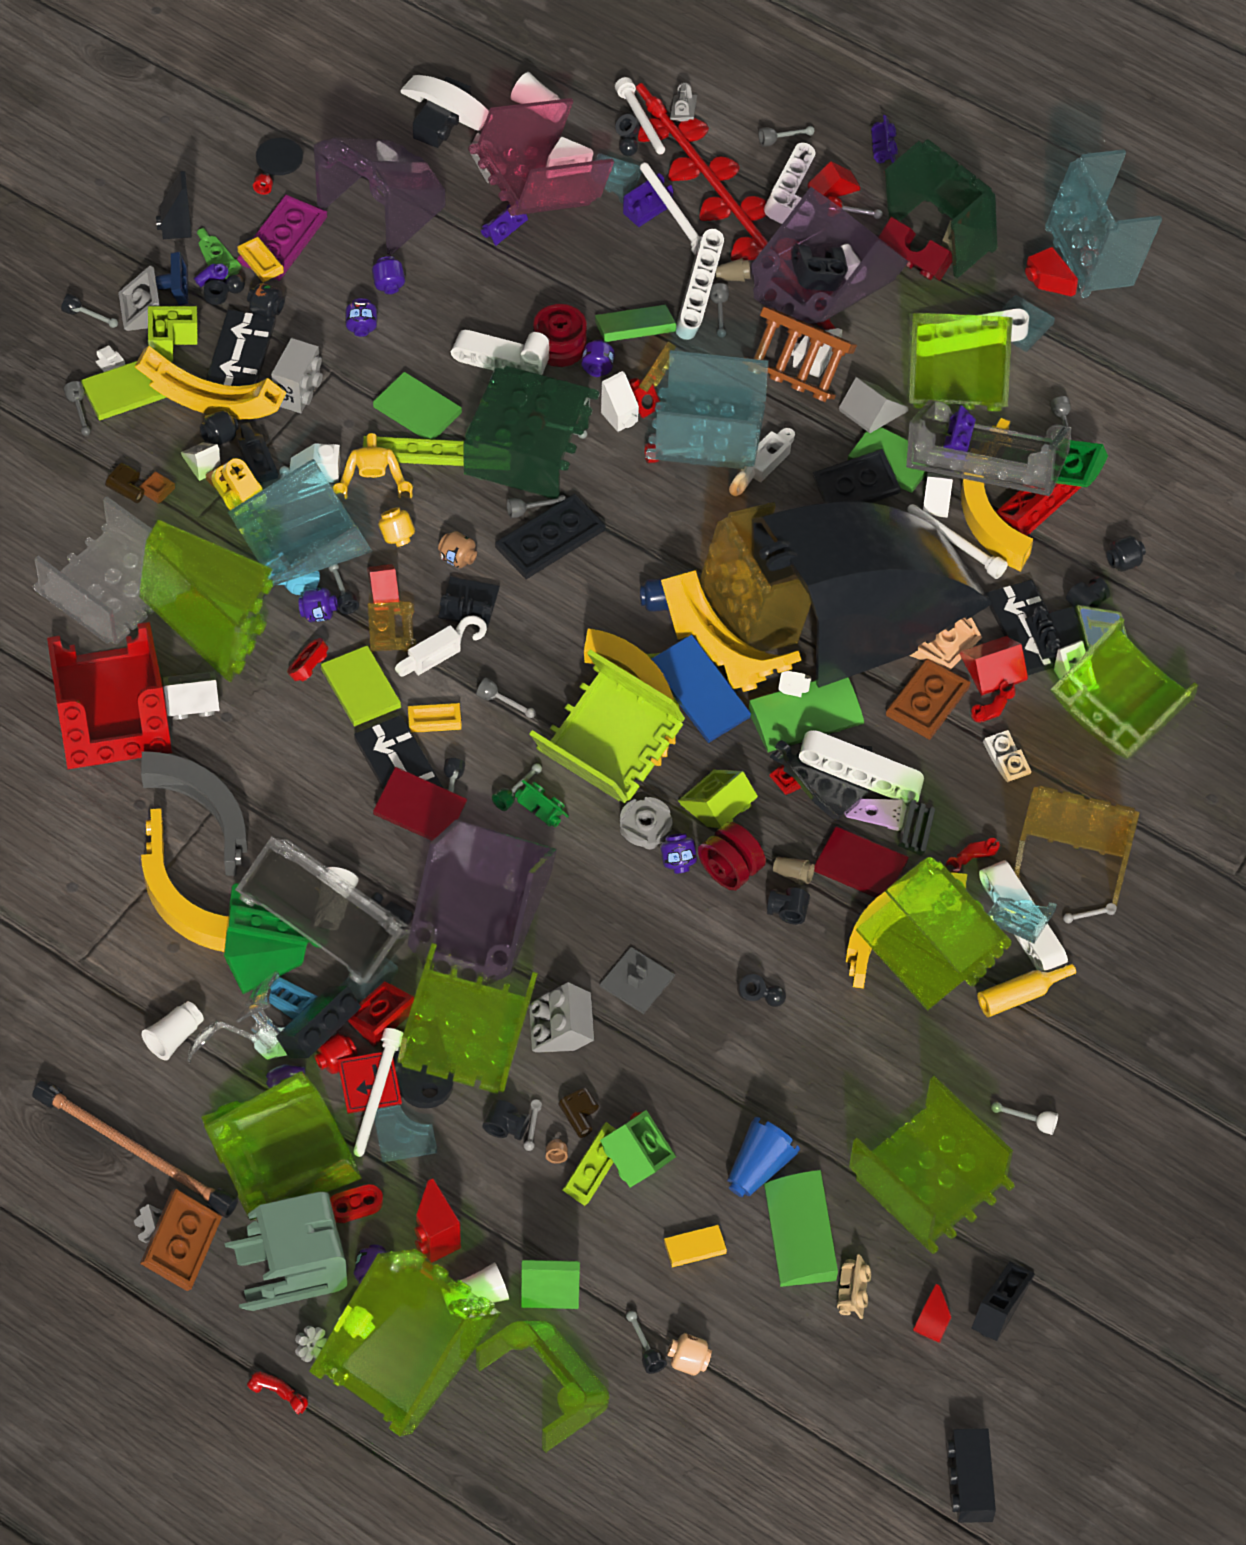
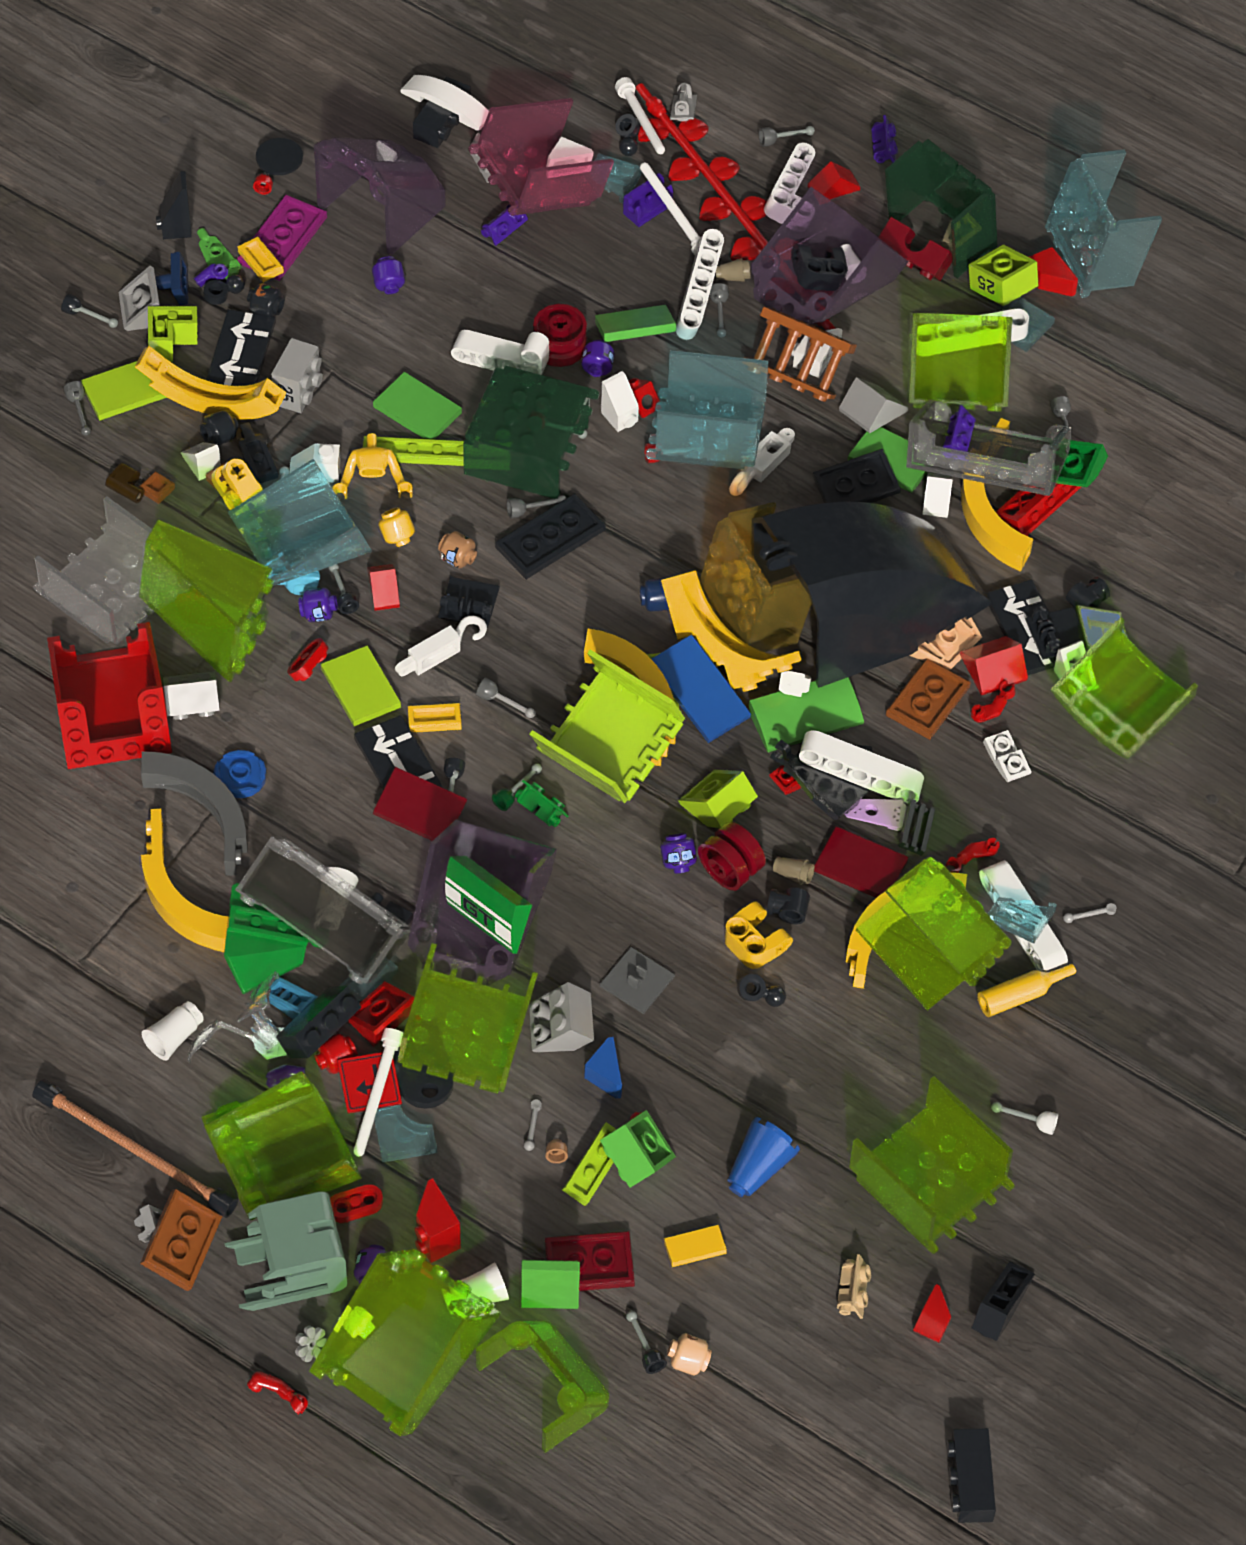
white piece [96,345,125,372] -> none
dark purple head [345,298,377,337] -> none
clear yellow plate [368,602,417,652] -> none
black piece [482,1099,530,1141] -> none
plant [511,72,566,121] -> none
dark brown piece [558,1088,599,1138] -> none
light grey plate [620,797,672,849] -> none
clear yellow plate [639,341,676,392] -> none
bright green slope [764,1170,838,1287] -> none
light grey hinge [825,196,883,219] -> none
white piece [907,504,1008,579] -> none
clear yellow windscreen [1014,785,1140,906] -> none
black head [1106,535,1146,572] -> none
none -> blue tile [213,750,267,799]
none -> green slope [445,856,532,954]
none -> dark red tile [545,1231,635,1291]
none -> blue slope [585,1037,622,1099]
none -> yellow piece [725,901,793,969]
none -> lime brick [969,245,1038,306]

